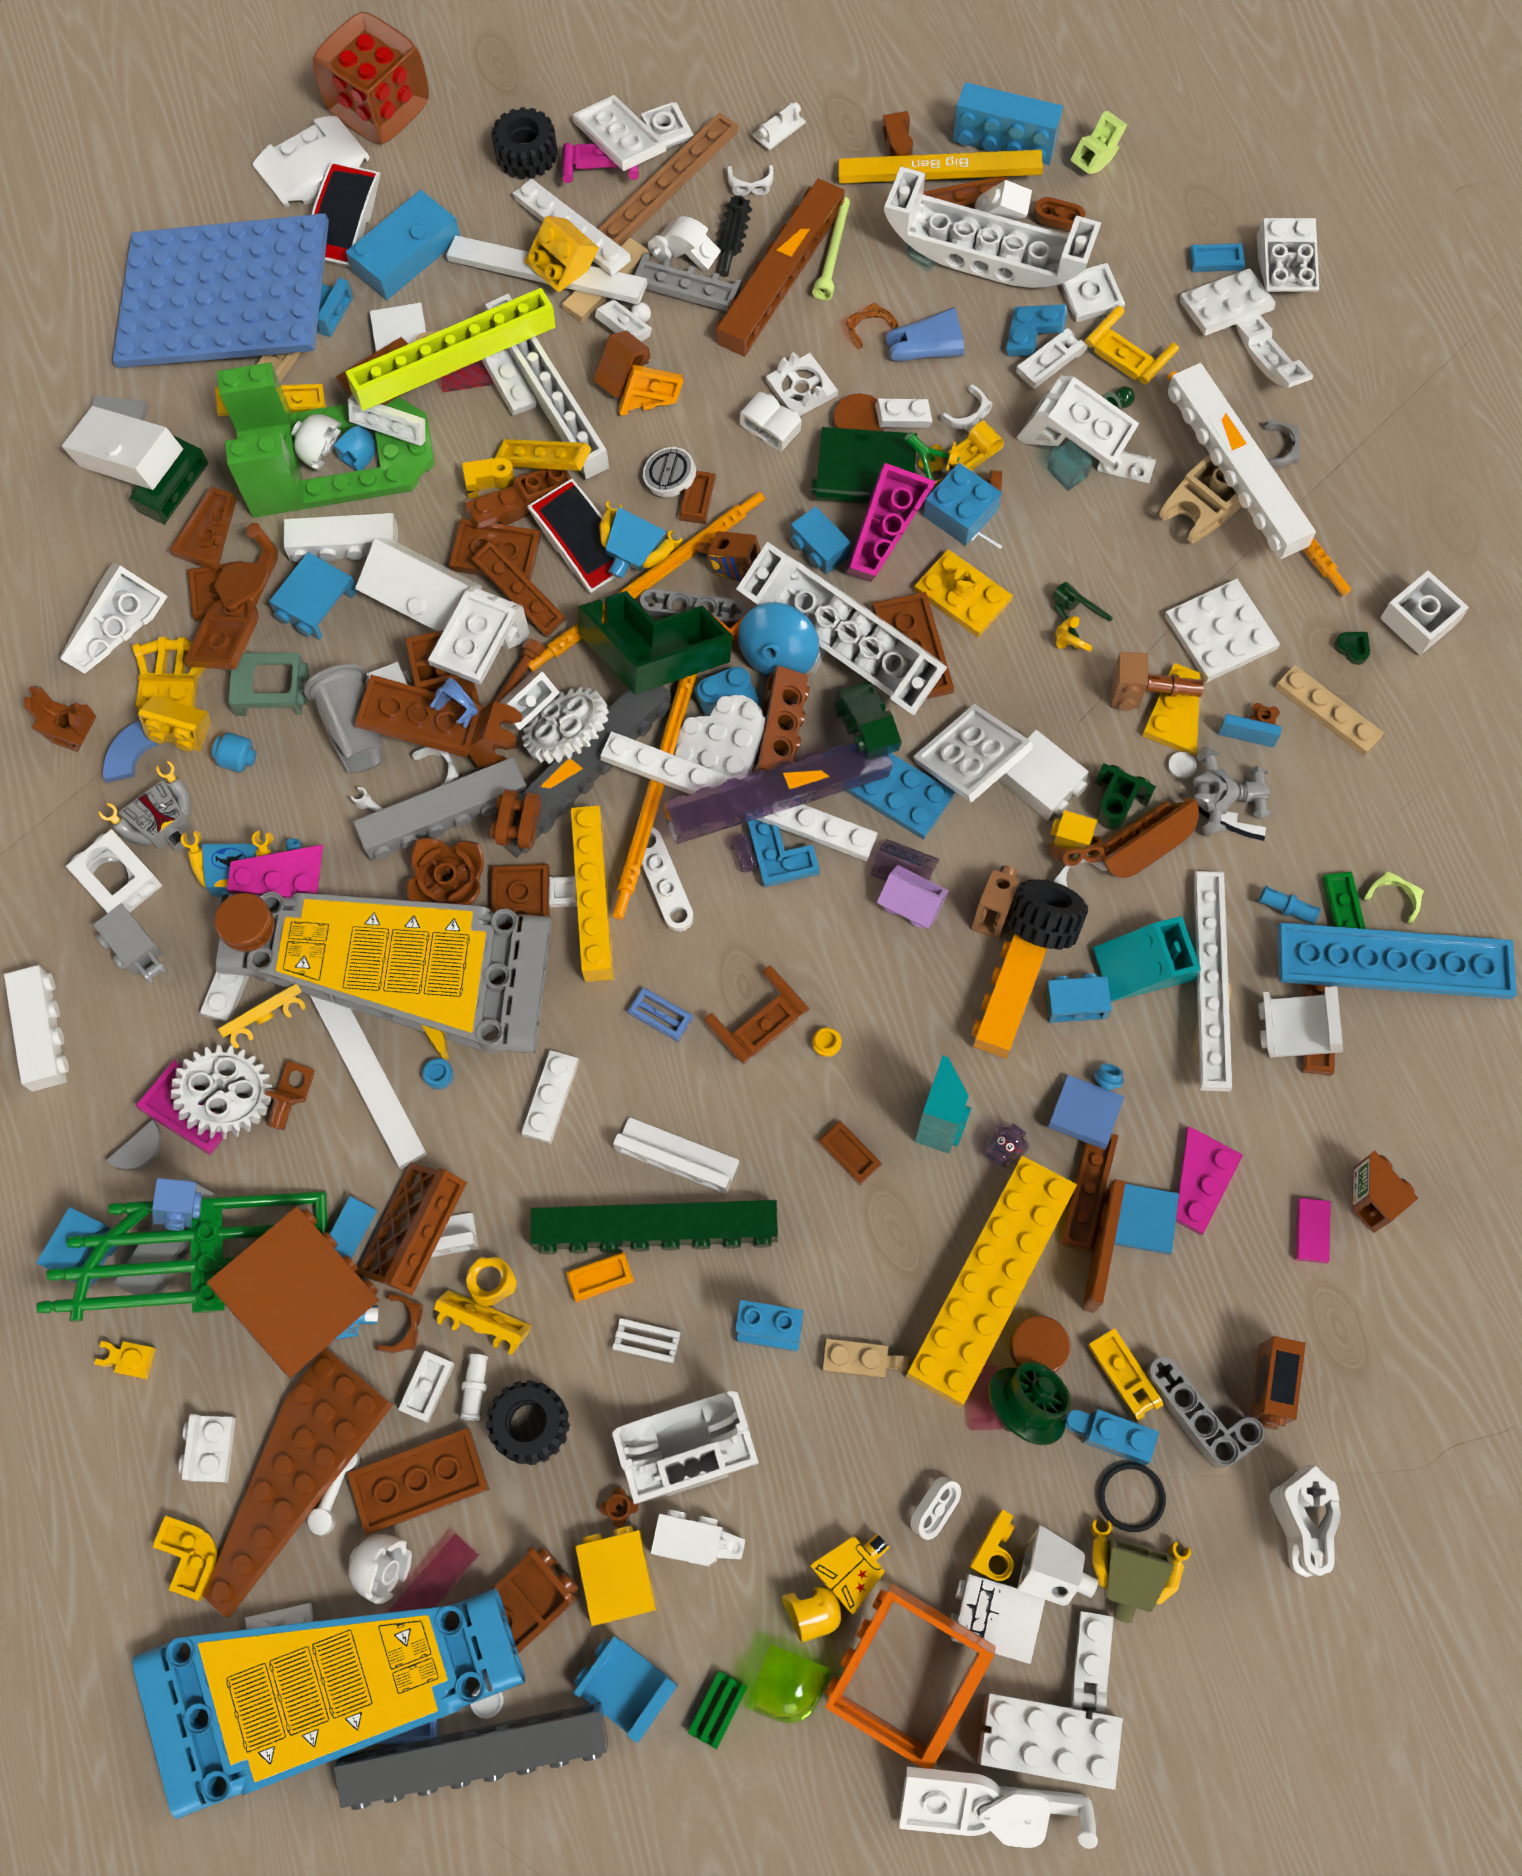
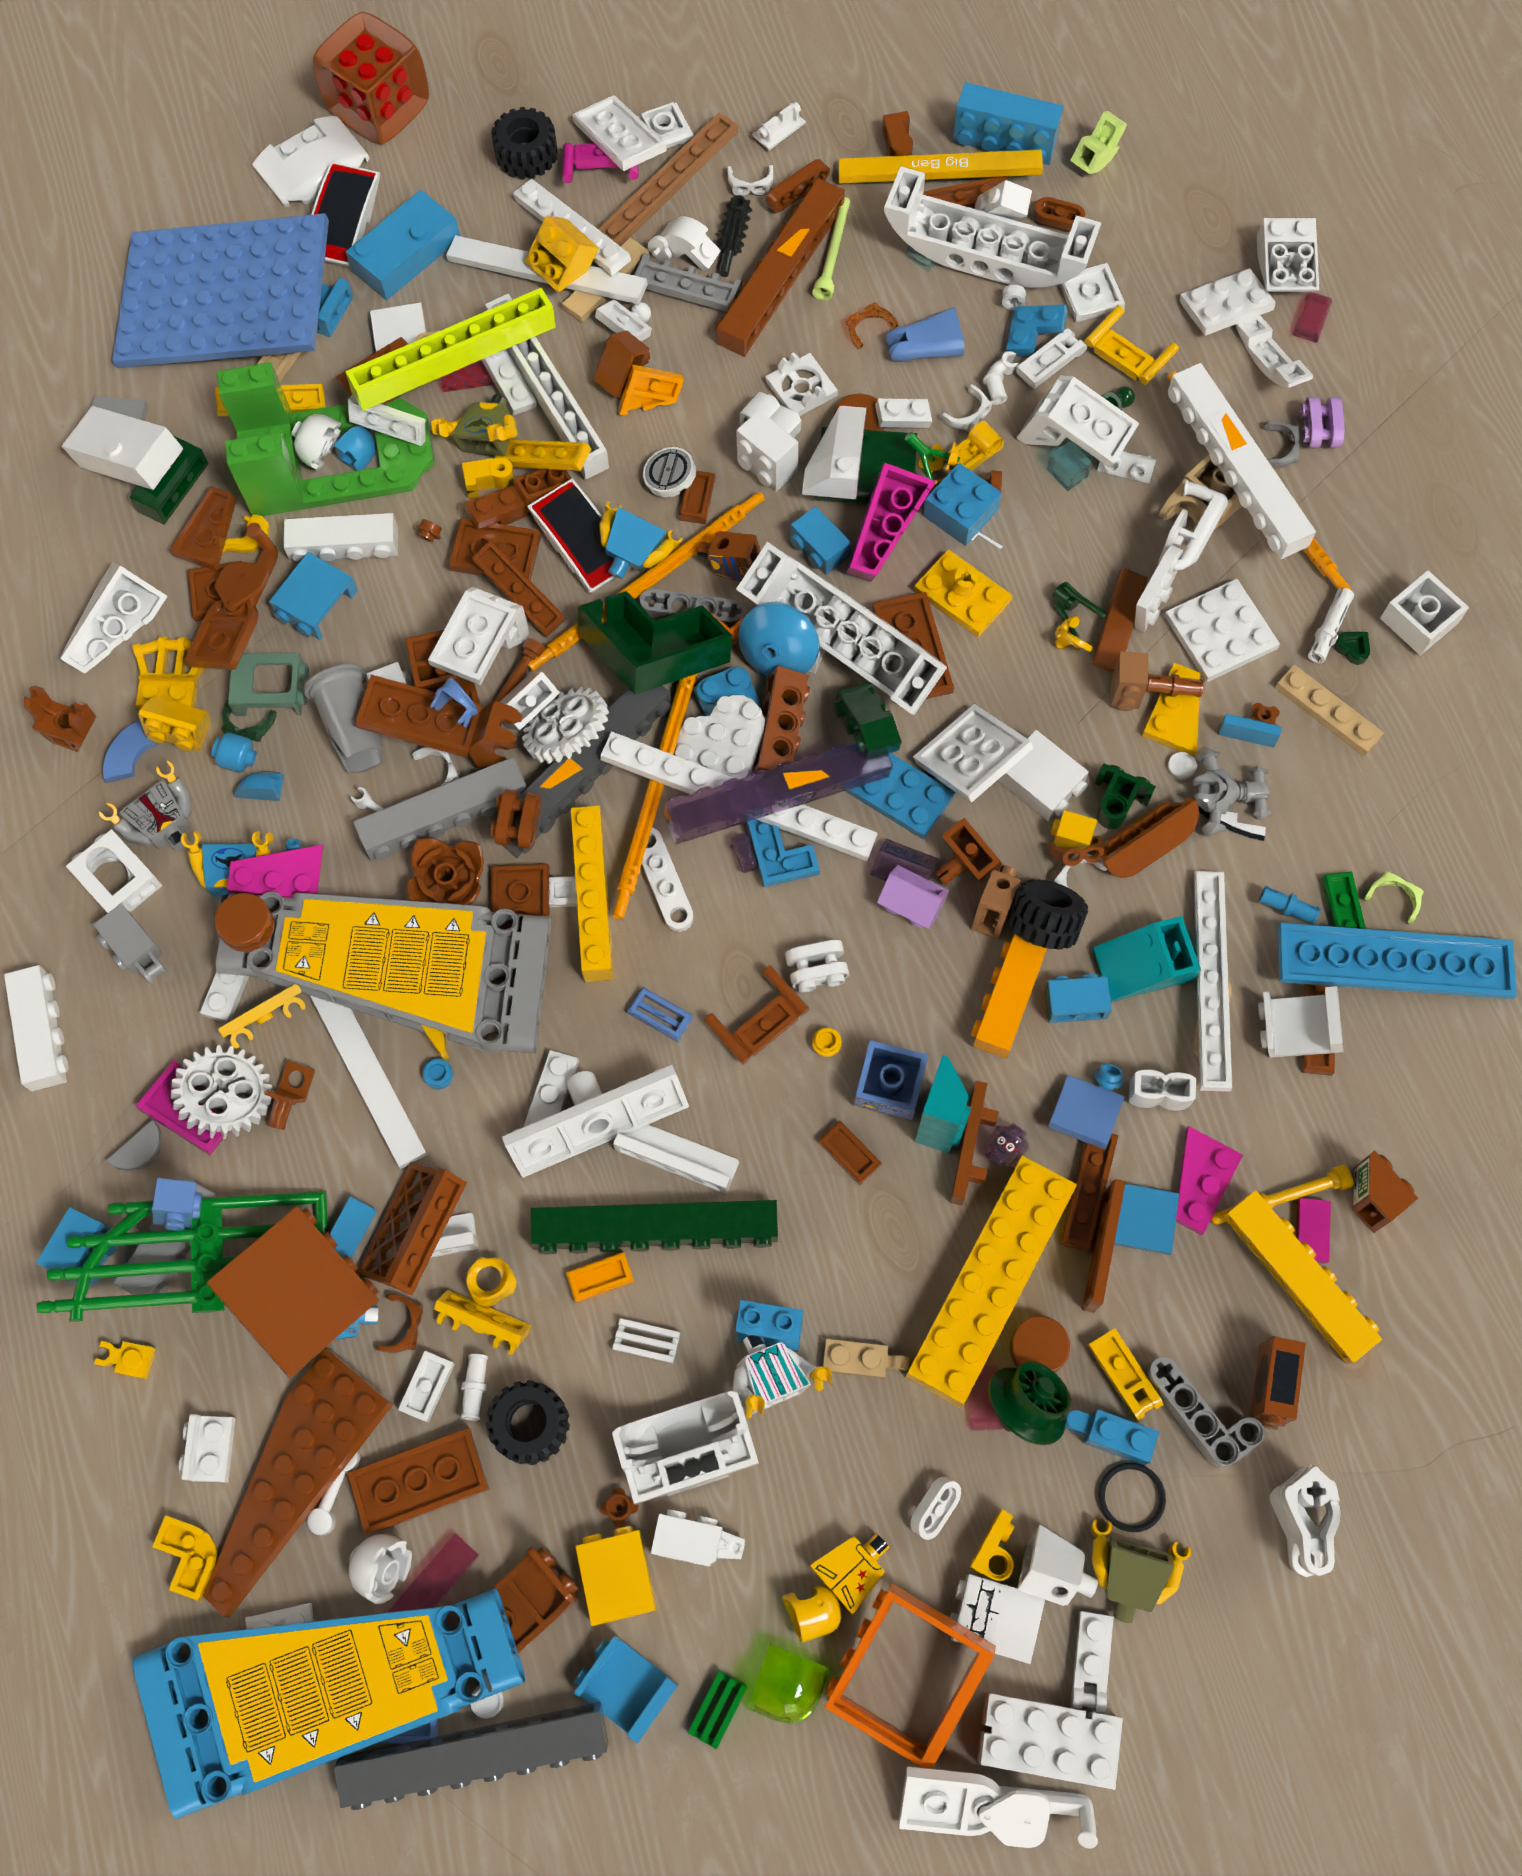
white brick [355,538,482,631] -> none
dark azure tile [1189,243,1245,272] -> none
none -> yellow piece [221,514,270,558]
none -> clear green cap [221,700,277,742]
none -> dark azure brick [234,772,284,801]
none -> dark orange plate [416,519,442,543]
none -> torso [431,394,518,456]
none -> white plate [502,1065,689,1178]
none -> torso [732,1335,832,1418]
none -> white brick [736,410,798,492]
none -> dark orange beam [765,159,830,213]
none -> white brick [785,940,850,993]
none -> white wedge [802,406,866,499]
none -> medium blue brick [854,1040,928,1120]
none -> dark orange brick [934,818,1003,886]
none -> dark orange hinge [950,1081,999,1205]
none -> white piece [983,351,1019,405]
none -> white bush [1002,284,1026,310]
none -> dark orange tile [1091,567,1148,673]
none -> white brick [1129,1070,1196,1111]
none -> white plate [1134,480,1228,633]
none -> yellow piece [1211,1164,1354,1225]
none -> yellow brick [1223,1190,1382,1364]
none -> clear pink tile [1292,292,1332,343]
none -> lavender brick [1300,397,1345,448]
none -> white pin [1308,588,1354,664]

